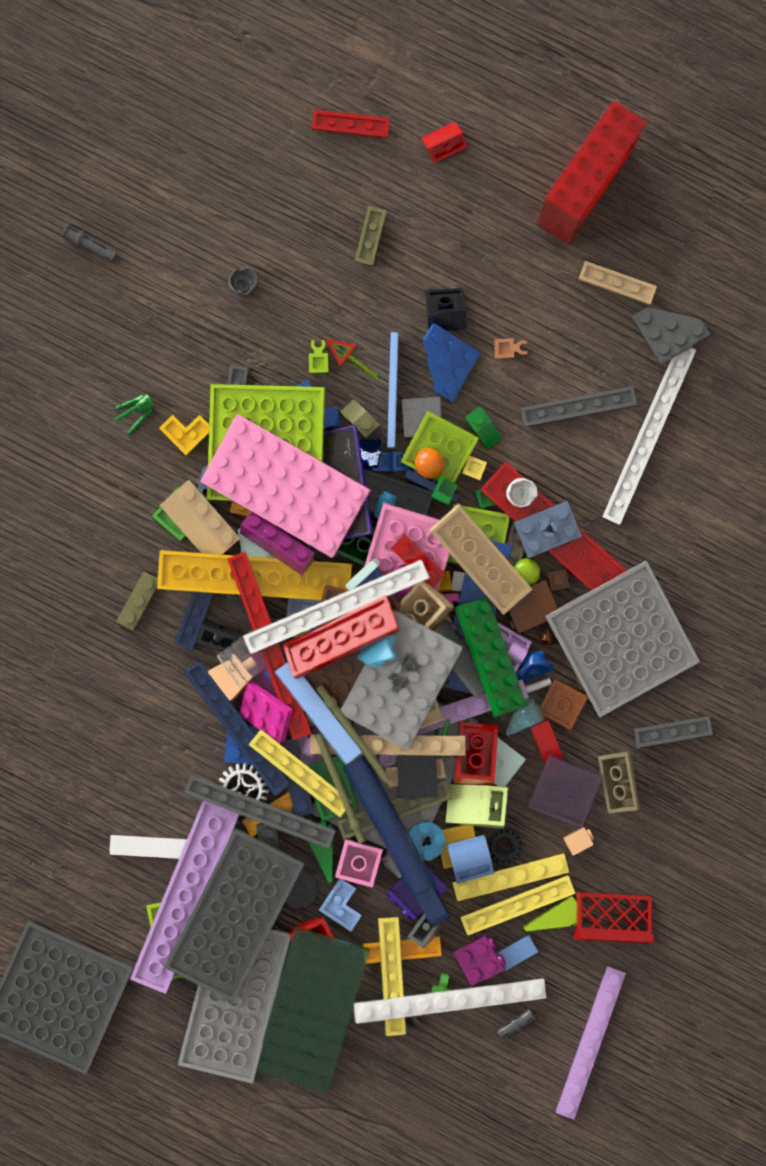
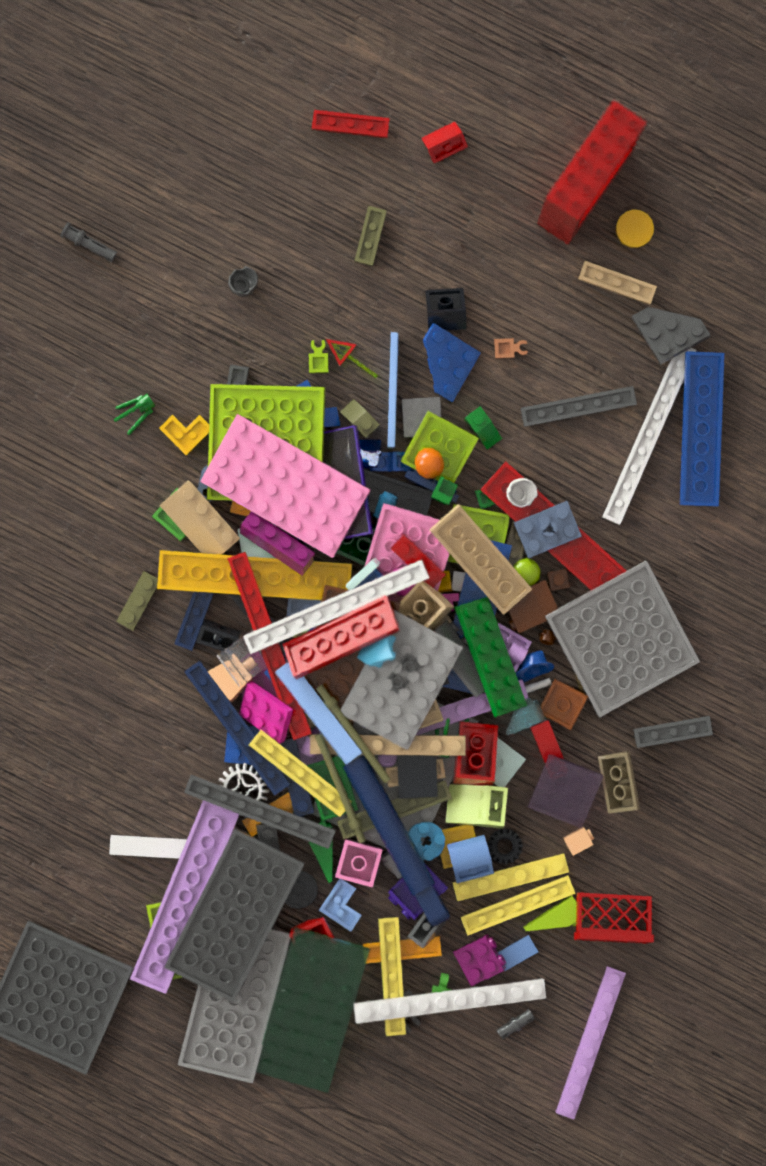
light yellow plate [462,456,487,481] -> none
none -> yellow tile [616,210,654,248]
none -> blue plate [680,351,724,506]

